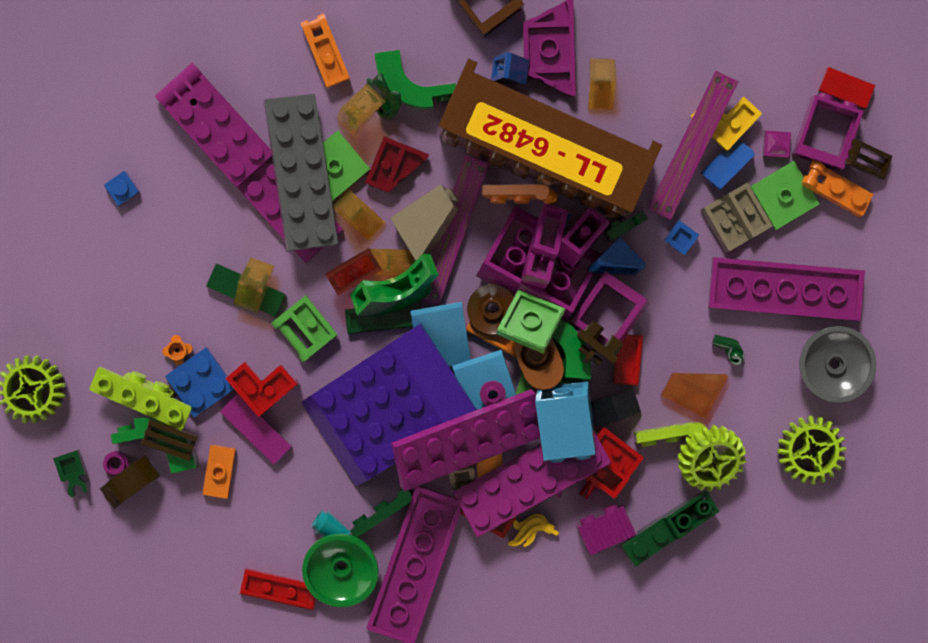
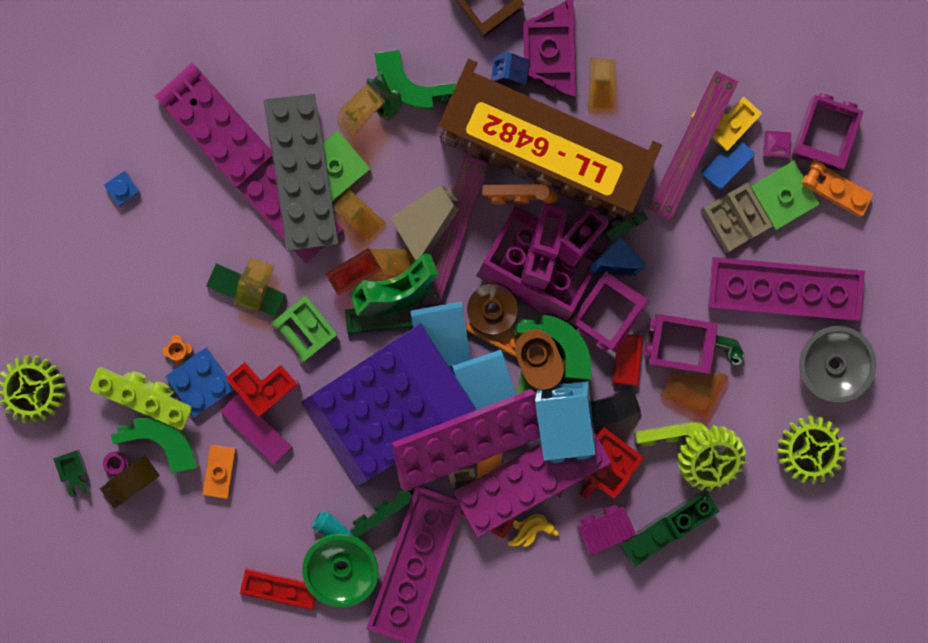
dark brown tile [141,419,199,461] -> none
orange plate [301,13,350,89] -> none
dark red wing [365,136,429,193] -> none
magenta plate [480,381,506,406] -> none
bright green plate [497,289,565,354] -> none
dark brown hips [577,321,623,366] -> none
blue plate [664,220,699,256] -> none
red tile [818,67,875,110] -> none
dark brown tile [845,139,893,180] -> none
none -> magenta window [644,314,718,374]

